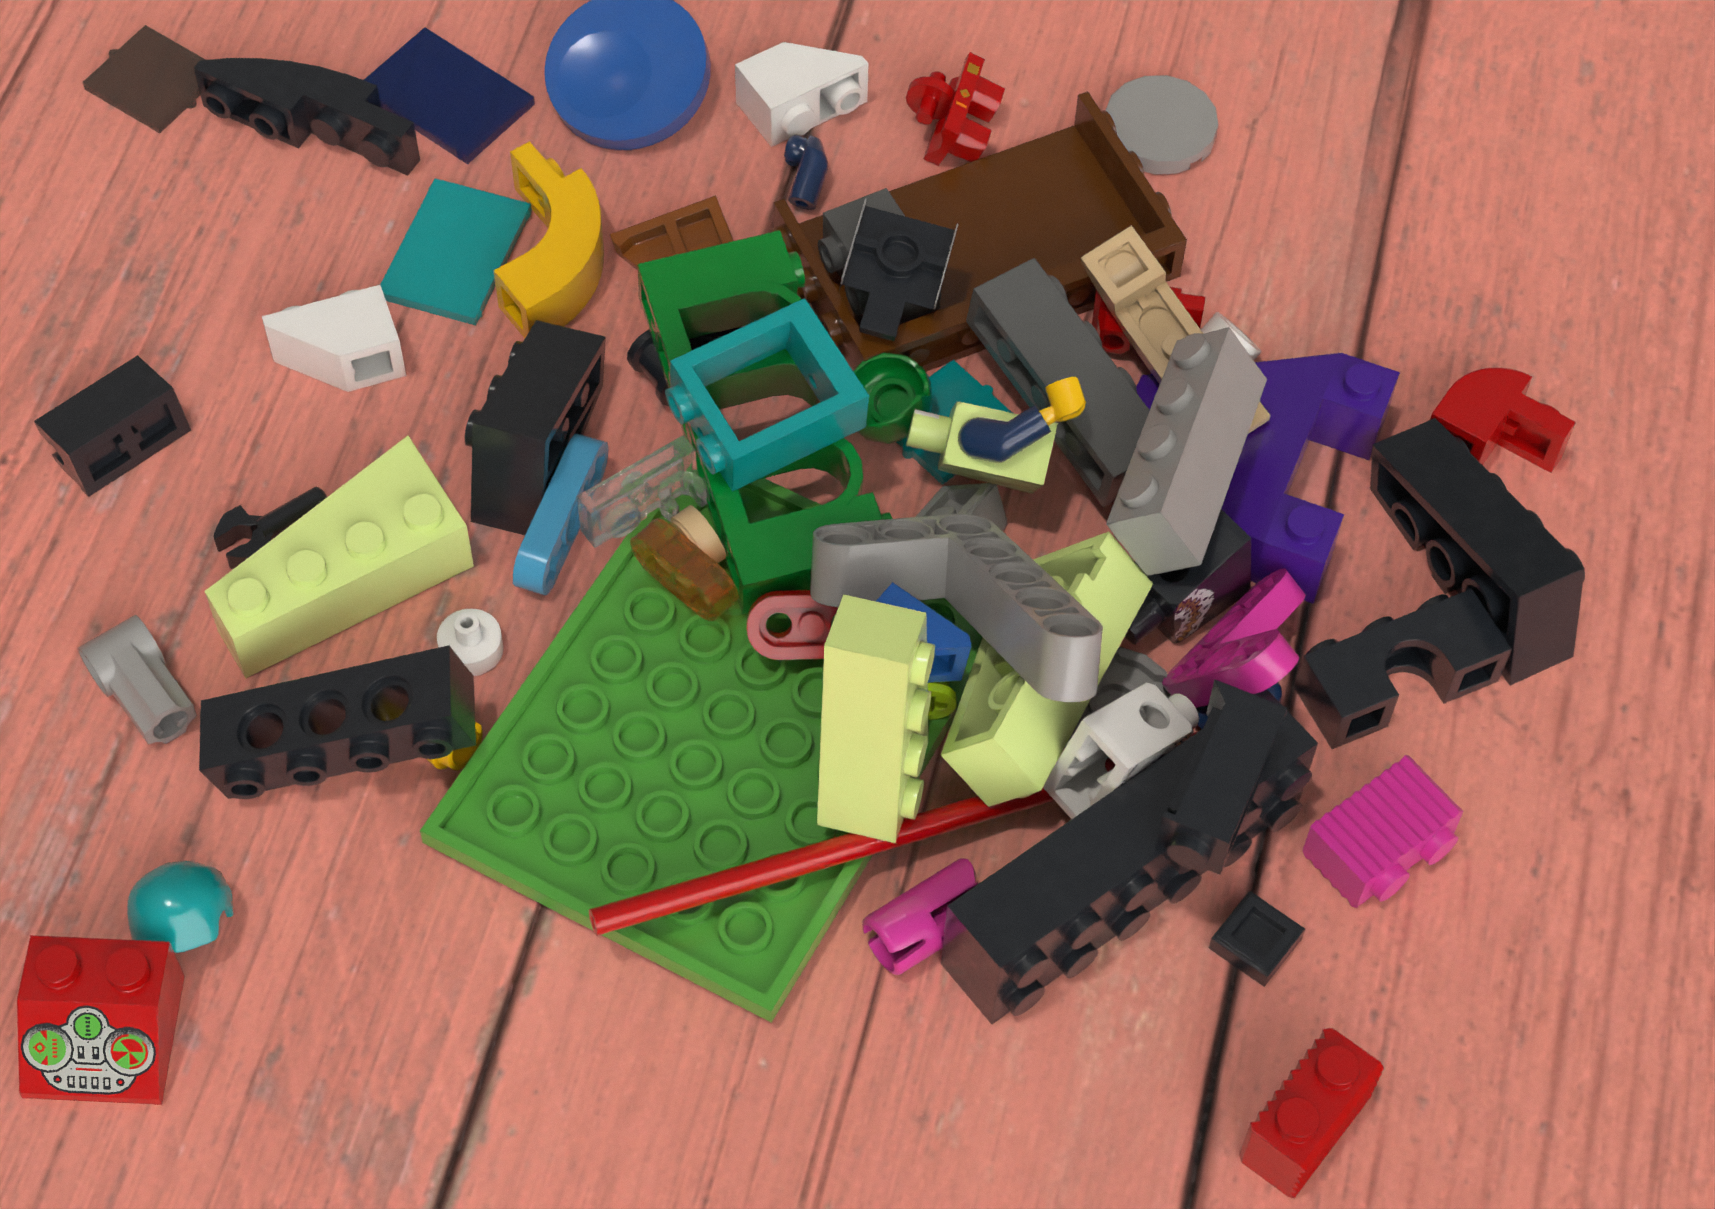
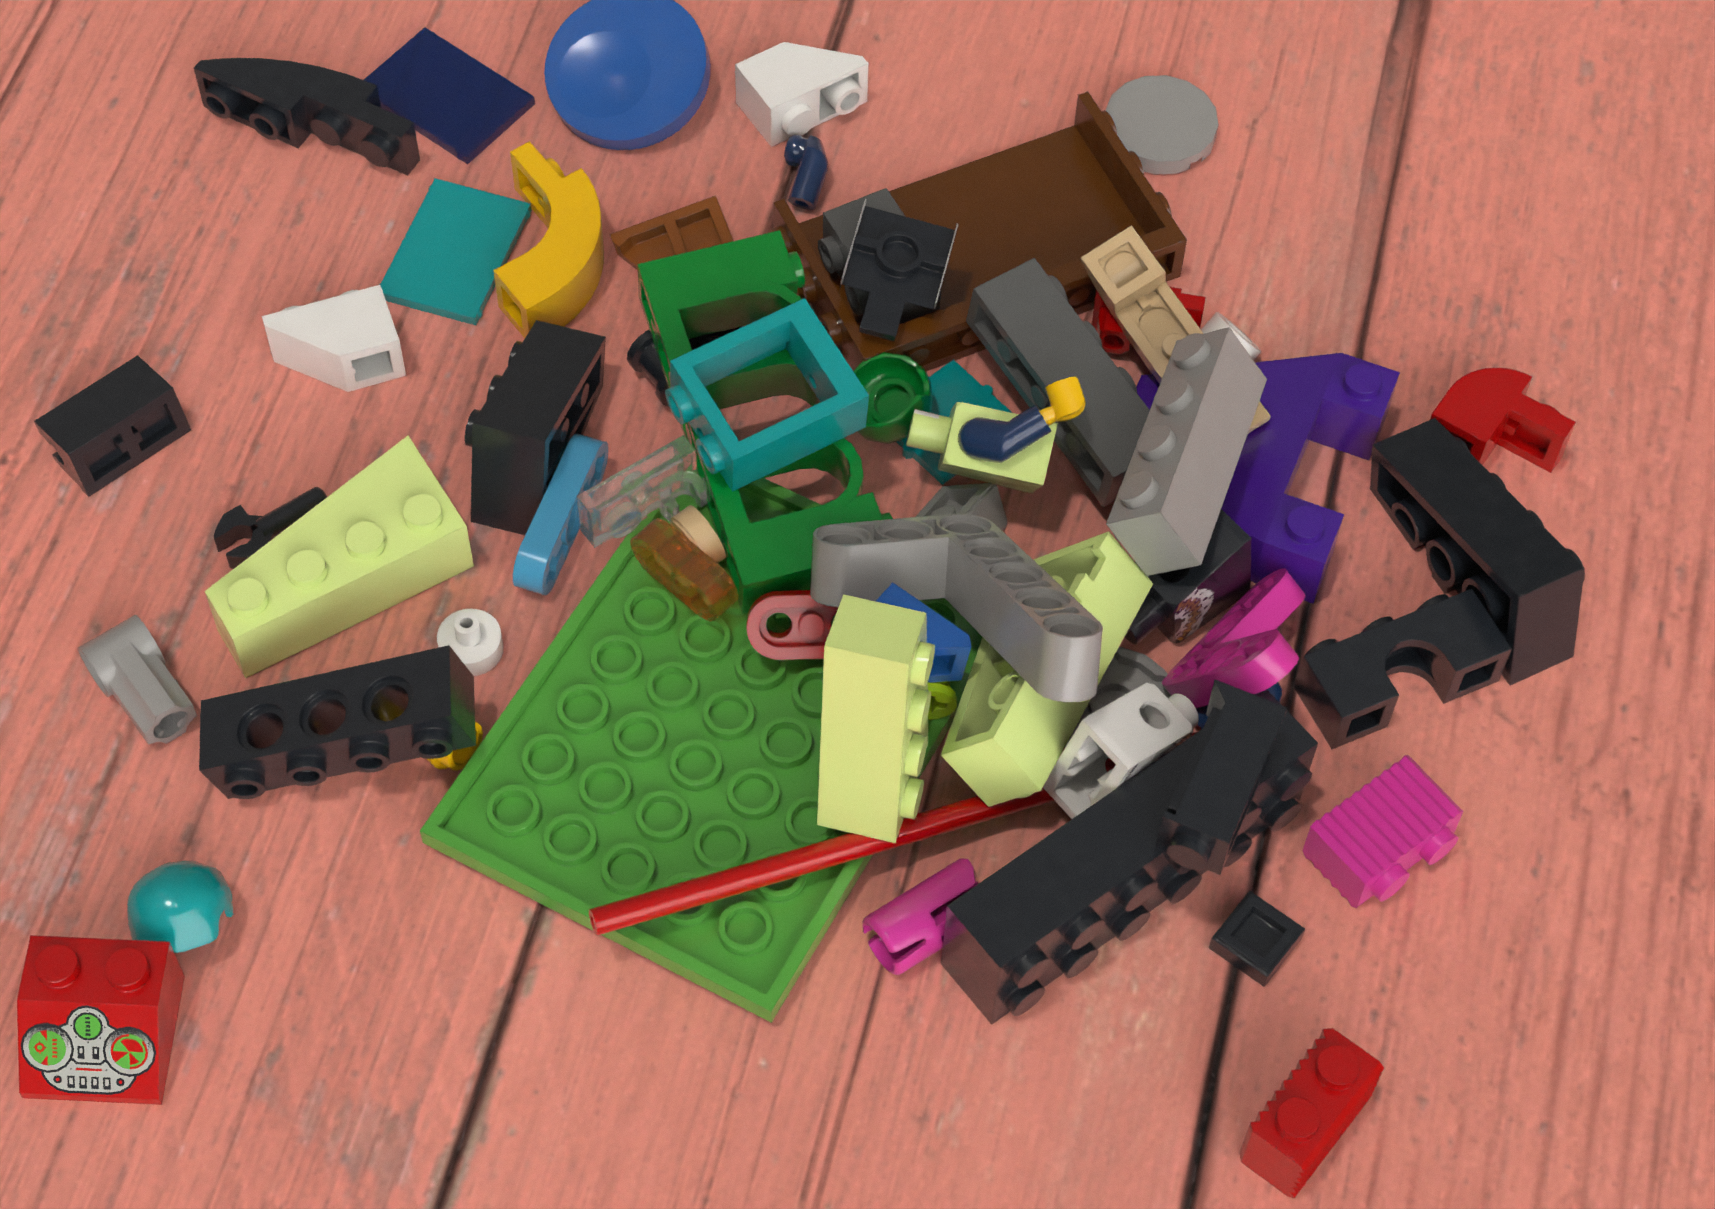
clear smoke piece [83,25,206,133] -> none
red hips [905,52,1005,166] -> none

